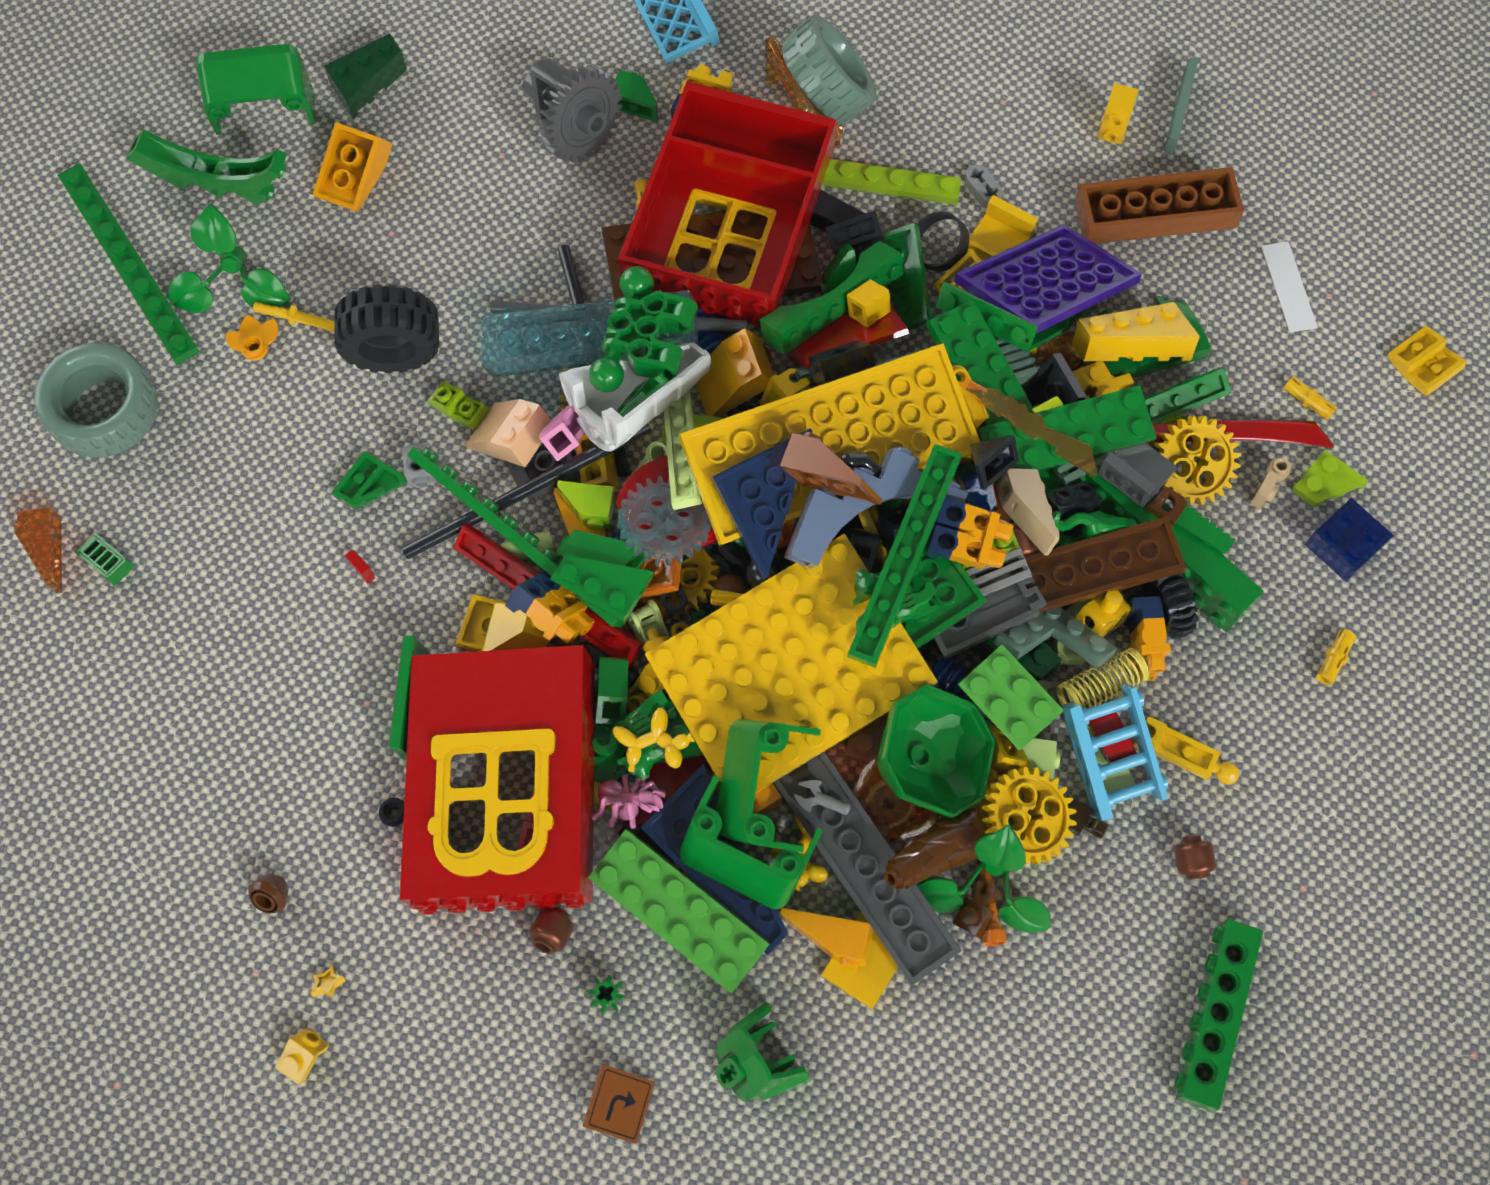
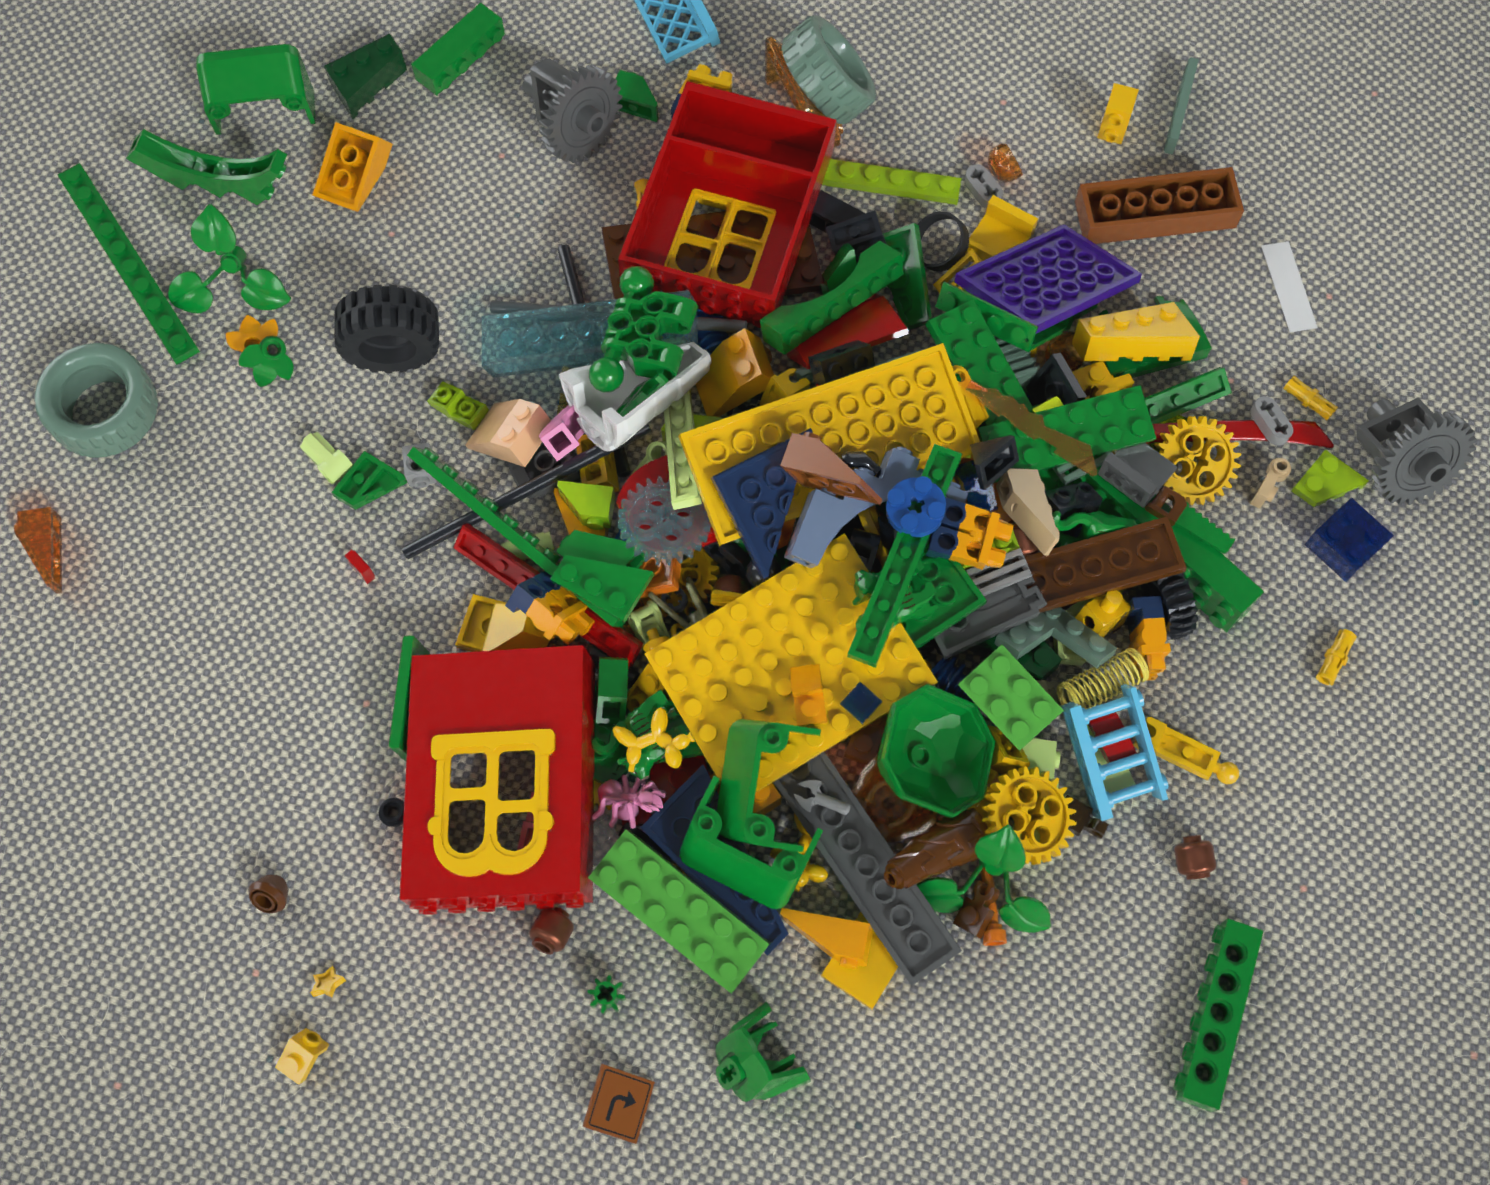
green slope [75,533,134,586] -> none
yellow sword [253,302,334,332] -> none
yellow brick [847,279,891,328] -> none
yellow slope [1387,326,1466,396] -> none
none -> green plate [238,336,294,387]
none -> yellowish green piece [300,432,353,485]
none -> green brick [411,2,505,96]
none -> olive plant [648,576,710,629]
none -> light orange slope [790,664,827,727]
none -> tile [840,682,883,725]
none -> blue plate [886,476,946,537]
none -> clear orange hair [988,143,1023,183]
none -> light grey beam [1250,396,1293,446]
none -> dark grey piece [1356,398,1477,505]

